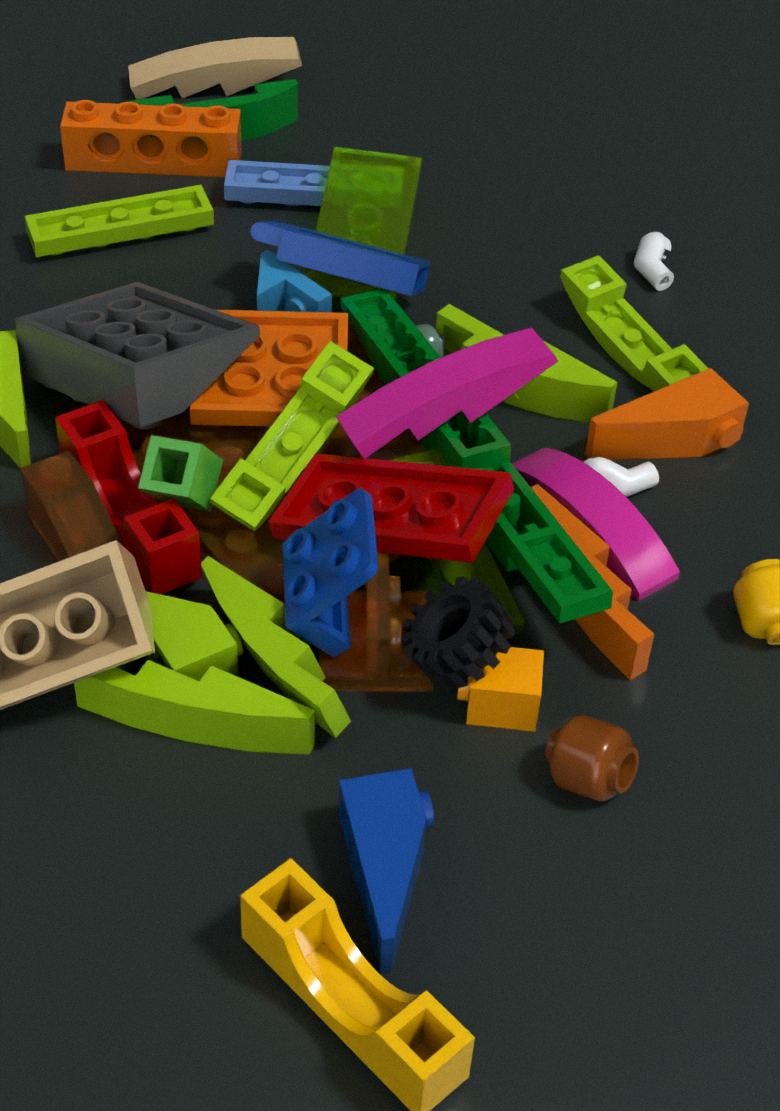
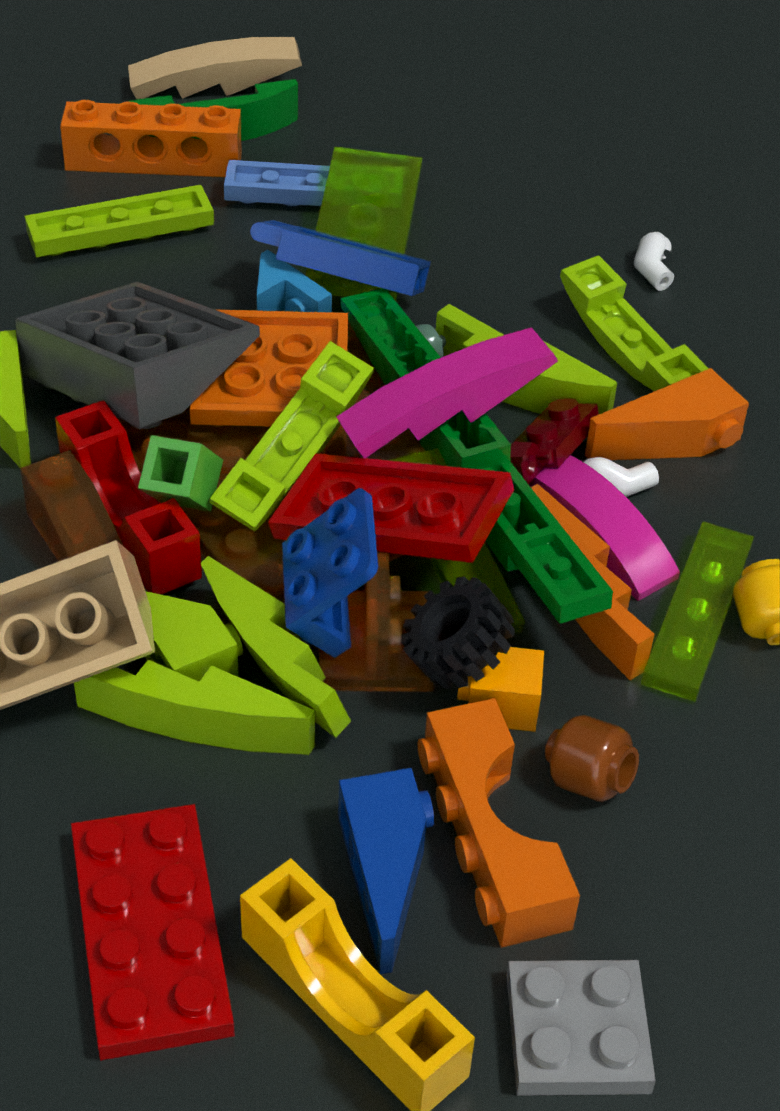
none -> red plate [71,804,235,1061]
none -> orange arch [417,698,580,948]
none -> light grey plate [506,960,656,1096]
none -> dark red hinge [510,398,599,484]
none -> clear neon green tile [641,521,754,702]

